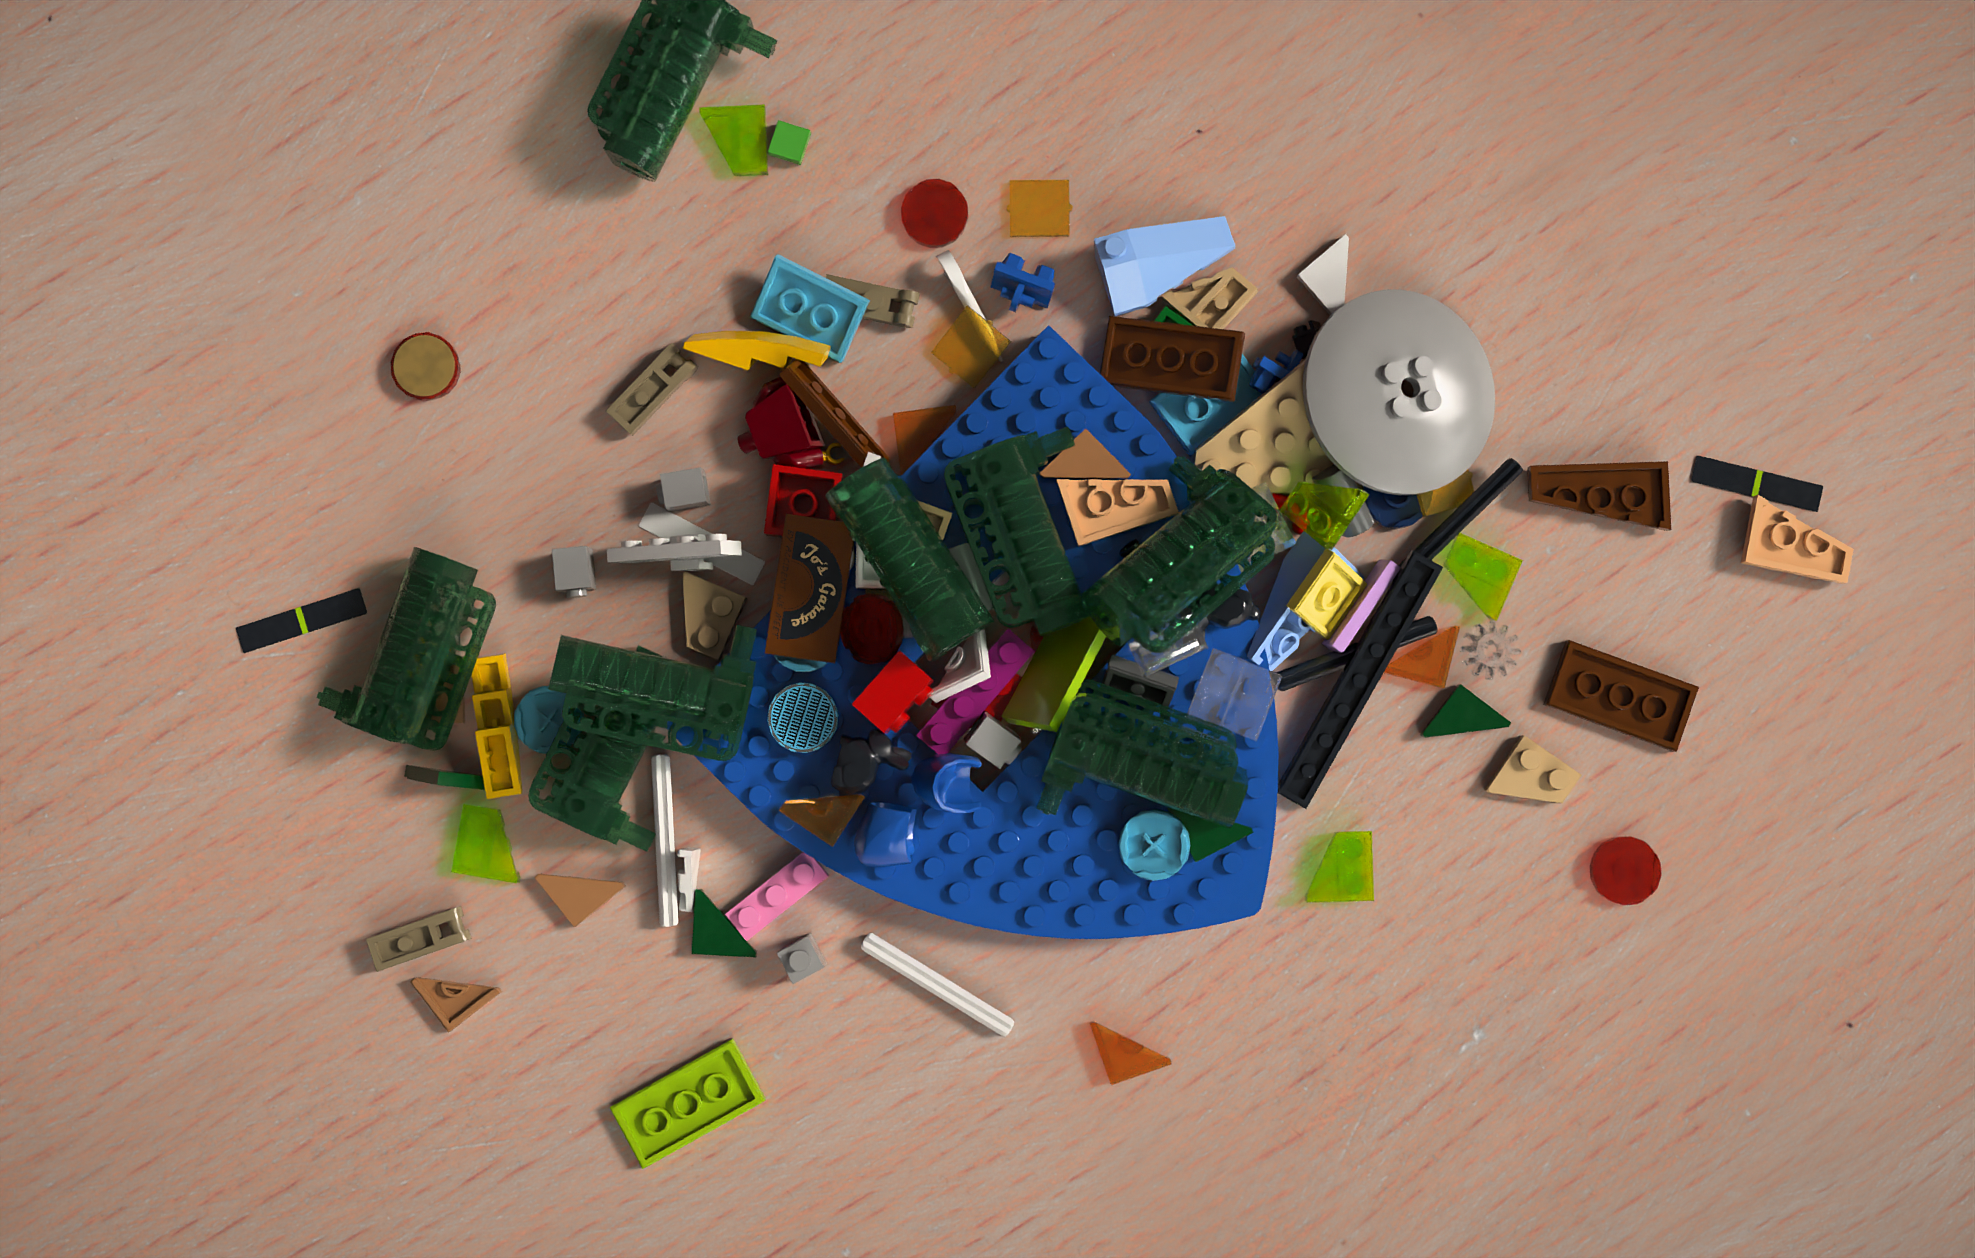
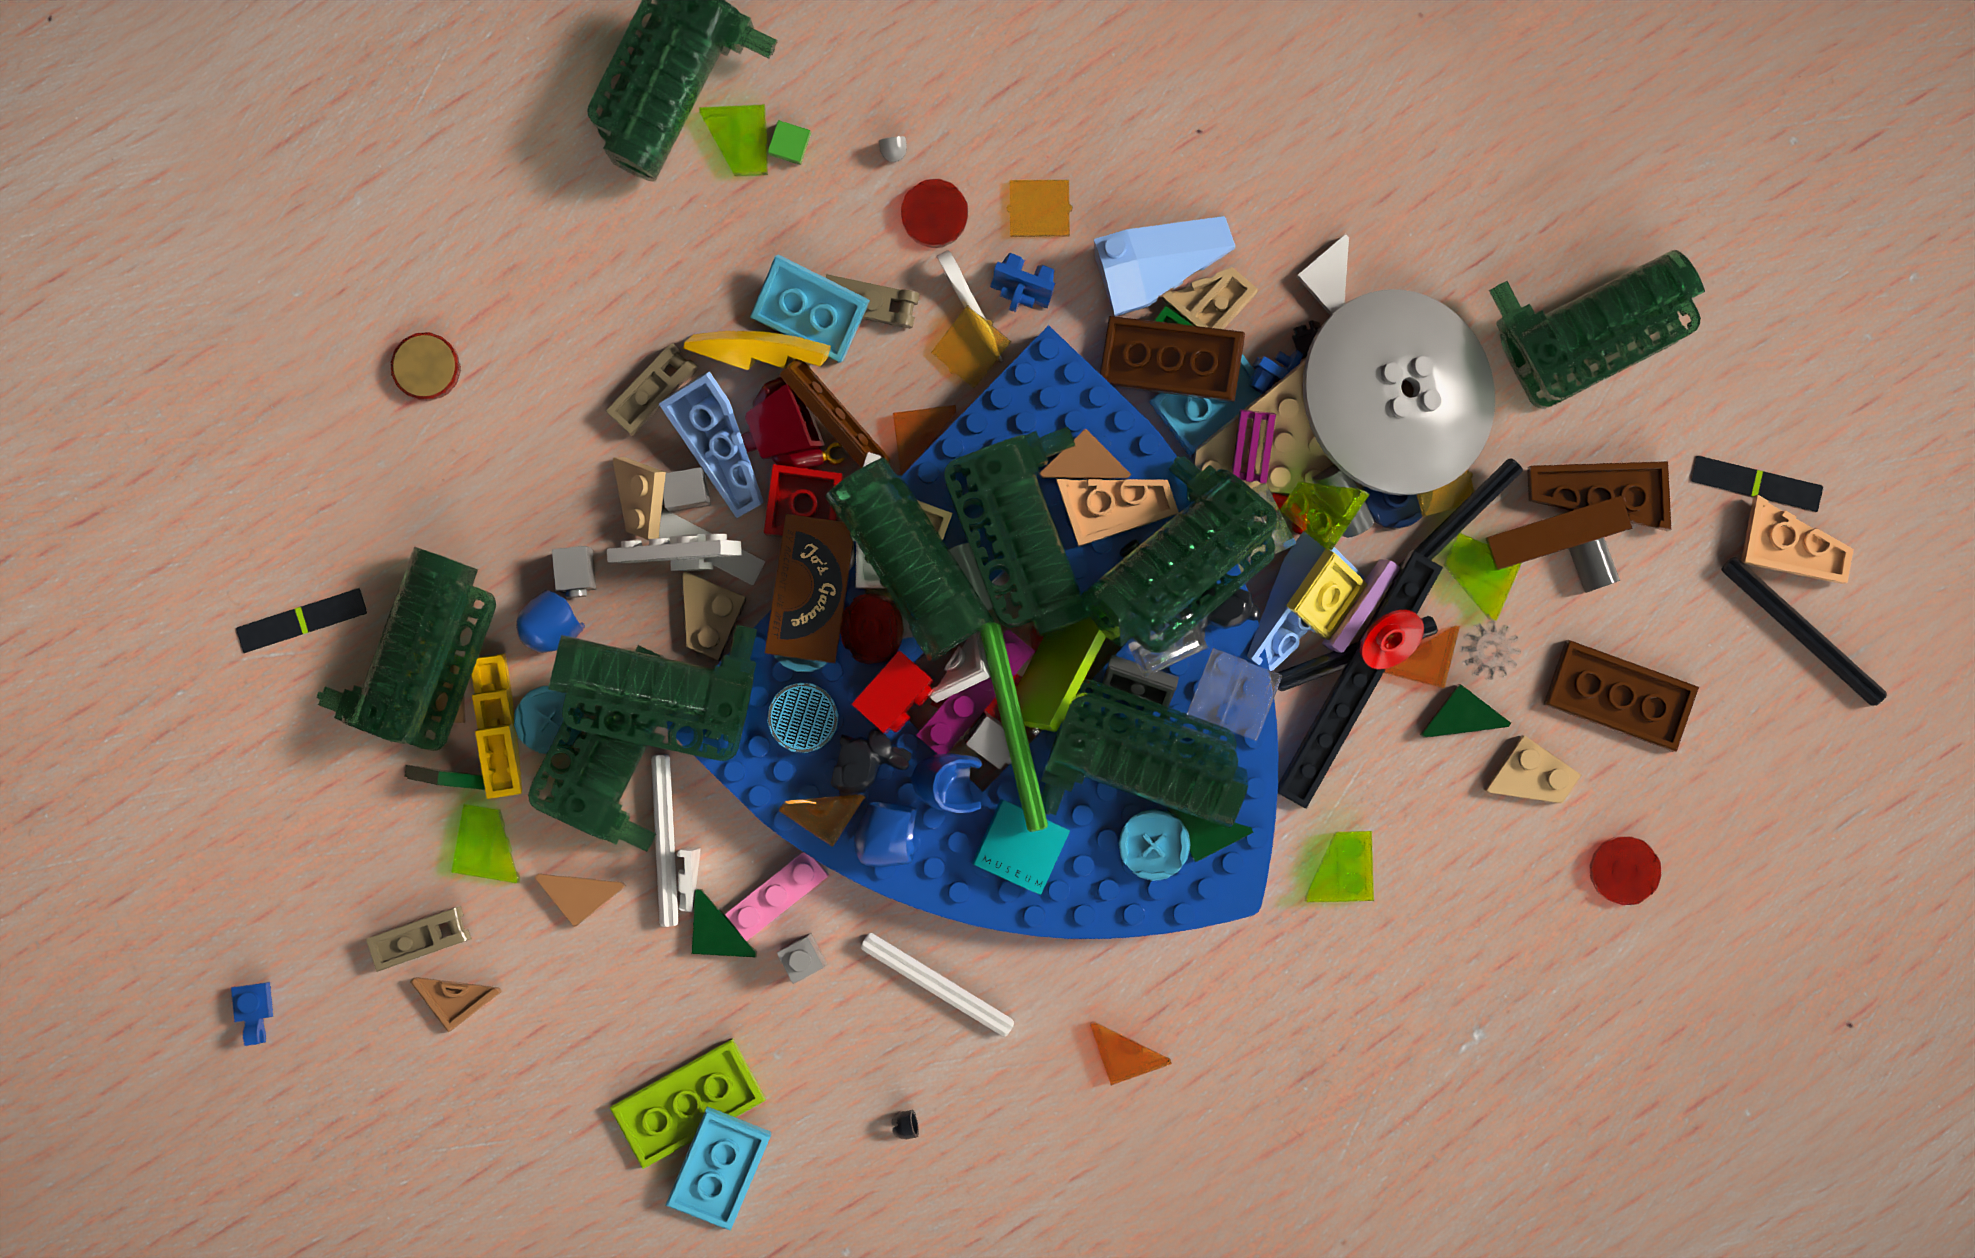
none -> blue plate [231,982,274,1046]
none -> blue piece [516,590,585,653]
none -> tan wing [613,457,666,540]
none -> light blue wedge [659,371,764,518]
none -> medium azure tile [666,1106,771,1231]
none -> light grey hinge [879,136,907,162]
none -> black hinge [891,1110,919,1140]
none -> teal slope [972,799,1070,895]
none -> bright green axle [980,623,1048,832]
none -> magenta tile [1231,409,1276,484]
none -> red dish [1360,610,1424,669]
none -> reddish brown tile [1485,496,1633,571]
none -> clear green piece [1489,250,1705,409]
none -> dark grey brick [1569,538,1620,593]
none -> black axle [1721,557,1887,706]

